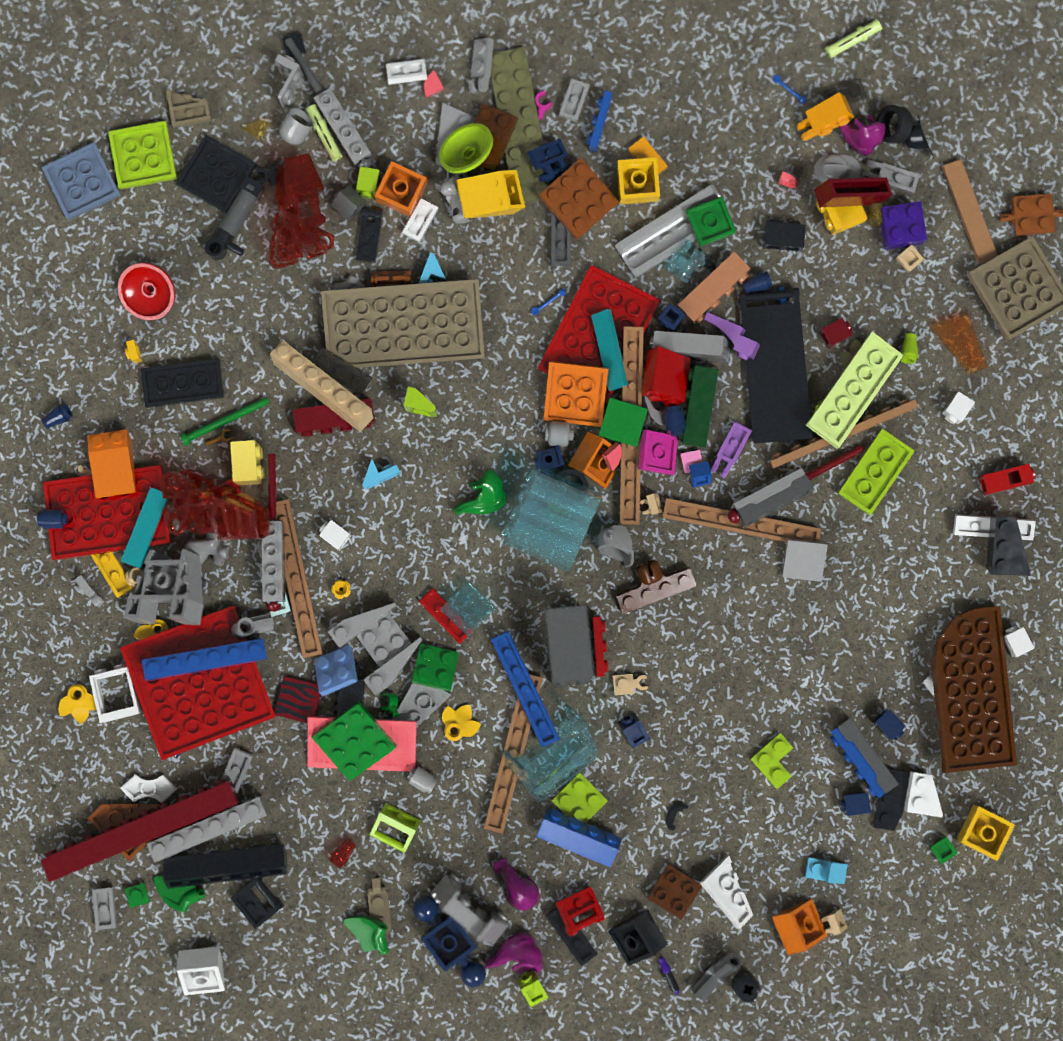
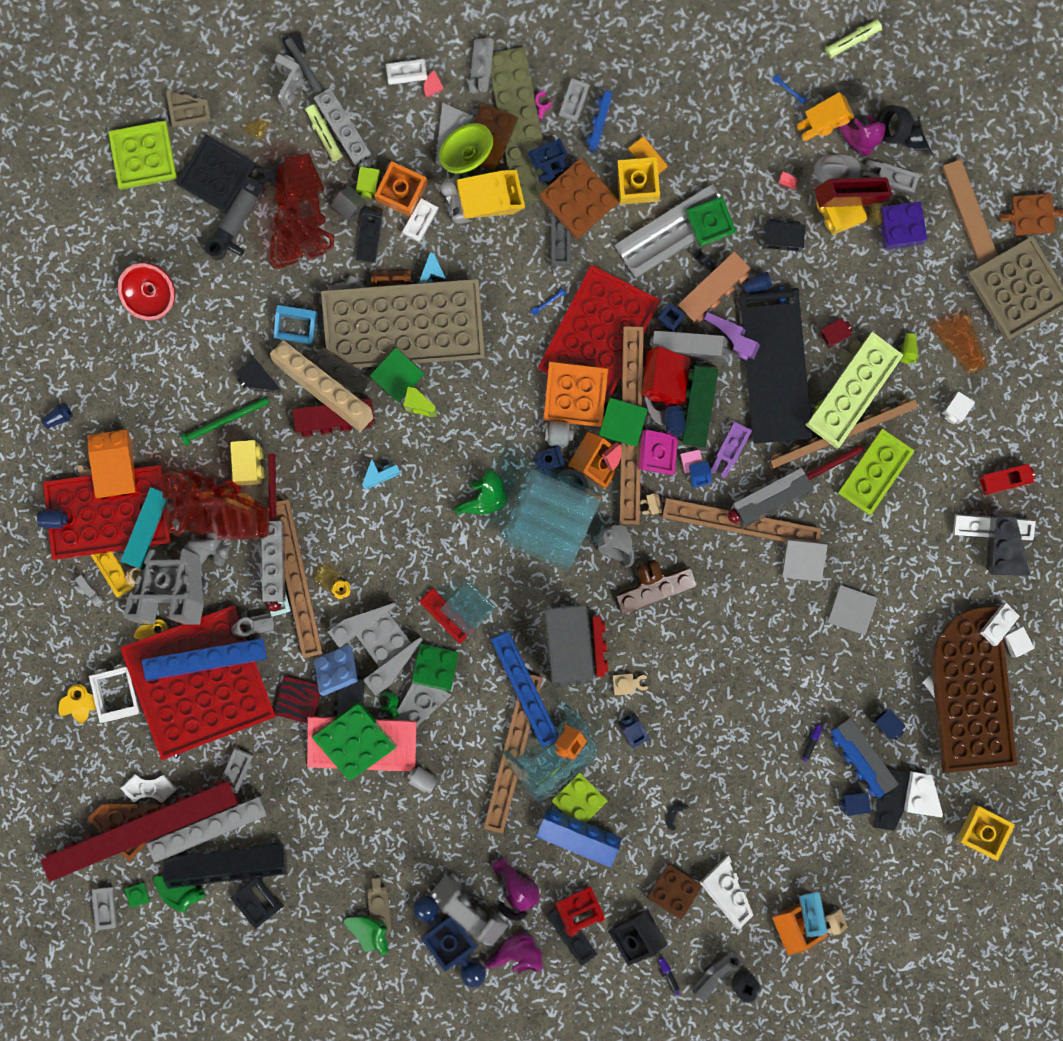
sand blue plate [42,142,121,221] -> none
yellow plate [125,340,142,363] -> none
black plate [141,358,225,408] -> none
white slope [177,947,225,995] -> none
pearl gold hand [206,429,233,446] -> none
light grey helmet [279,108,314,145] -> none
white brick [319,520,352,551] -> none
clear red cone [328,838,356,869] -> none
lime tile [370,803,421,853] -> none
yellow plate [442,705,481,741] -> none
lime bracket [517,971,548,1007] -> none
teal tile [591,309,628,391] -> none
clear light blue animal [665,240,705,283] -> none
lime plate [750,733,793,789] -> none
medium azure slope [805,857,848,884] -> none
tan plate [896,245,924,273] -> none
green plate [929,836,958,864] -> none
none -> black slope [236,358,282,393]
none -> dark azure tile [274,305,318,345]
none -> clear yellow tile [314,564,342,591]
none -> green tile [369,347,425,403]
none -> black piece [498,902,528,921]
none -> orange brick [555,724,587,760]
none -> medium azure panel [799,892,827,937]
none -> piece [802,724,822,762]
none -> light grey tile [827,585,878,636]
none -> white plate [980,603,1020,646]

